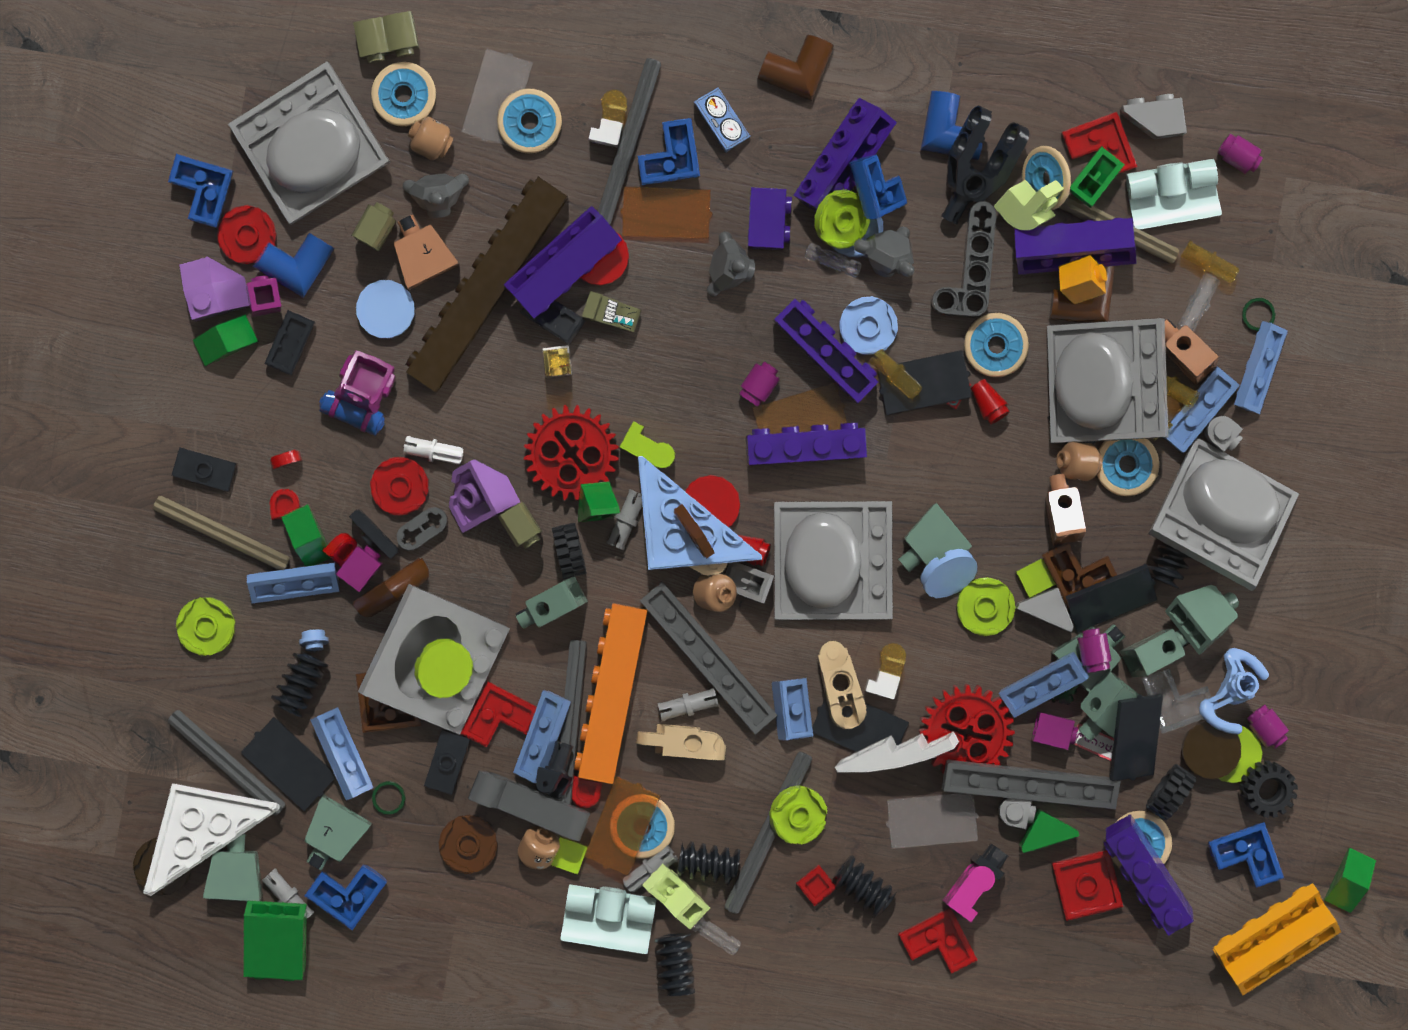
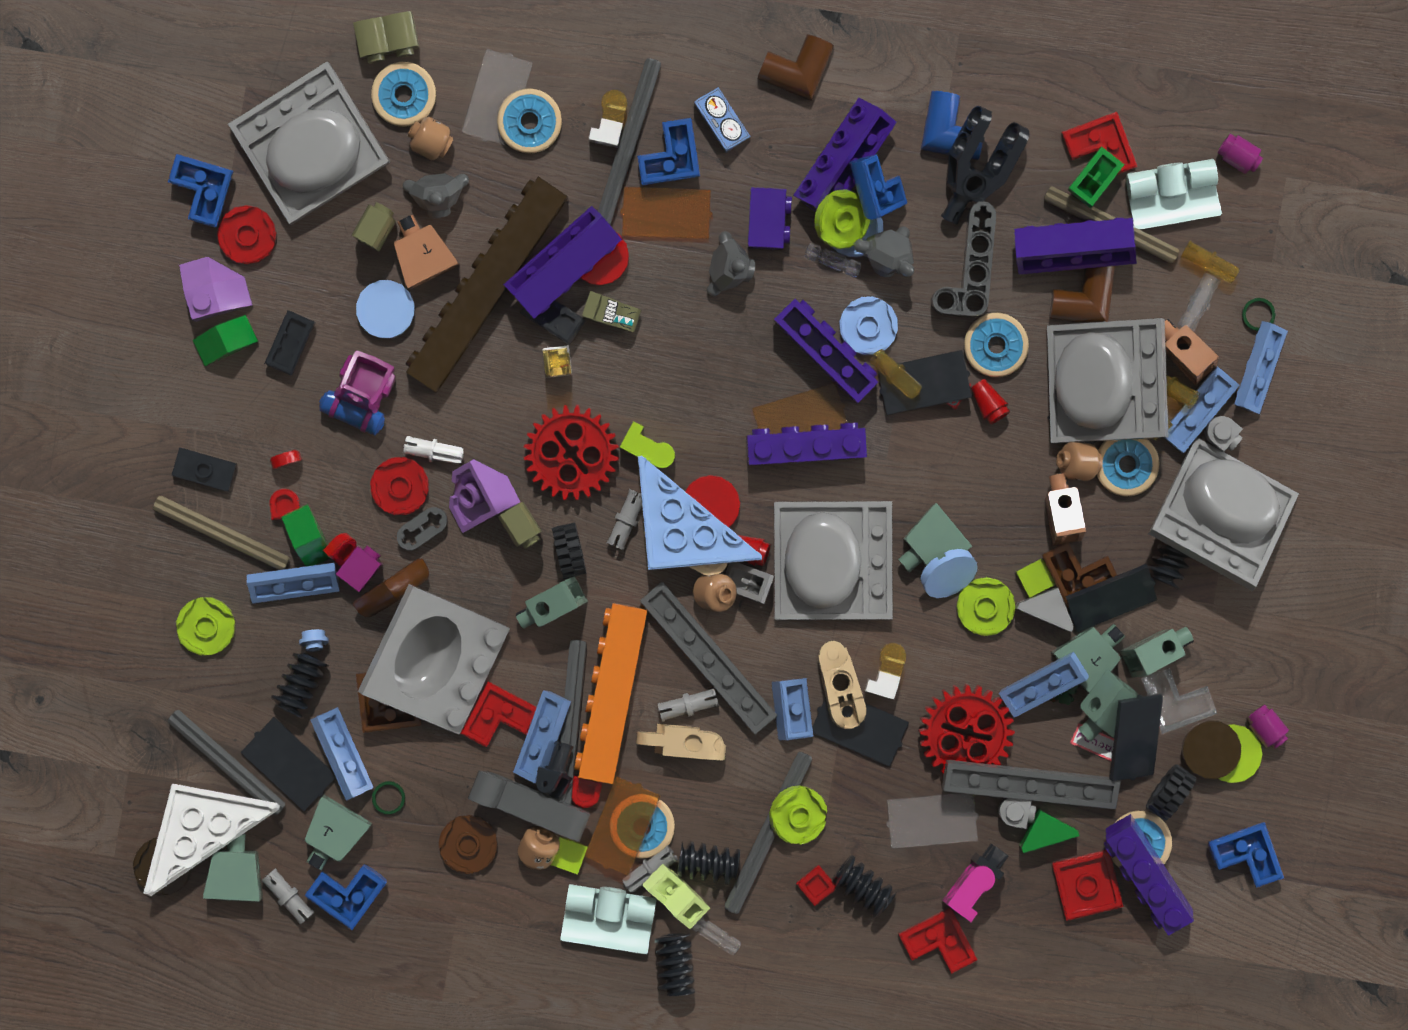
green brick [243,901,307,981] -> none
magenta brick [246,276,282,317] -> none
blue brick [253,233,335,298] -> none
black plate [349,509,400,559] -> none
lime tile [414,639,473,698] -> none
black plate [424,729,470,795] -> none
green slope [578,482,620,523] -> none
reddish brown tile [674,504,715,559] -> none
magenta brick [739,361,780,406] -> none
white slope [835,731,959,772] -> none
yellowish green brick [994,180,1064,230] -> none
wheel [1022,146,1071,210] -> none
magenta brick [1031,711,1078,750] -> none
light orange brick [1059,255,1107,304] -> none
magenta brick [1077,628,1112,673] -> none
light grey slope [1120,94,1187,139] -> none
sand green torso [1165,585,1239,655] -> none
light blue piece [1199,648,1269,734] -> none
light orange brick [1212,883,1341,996] -> none
black tyre [1239,761,1298,818] -> none
green slope [1324,847,1376,913] -> none

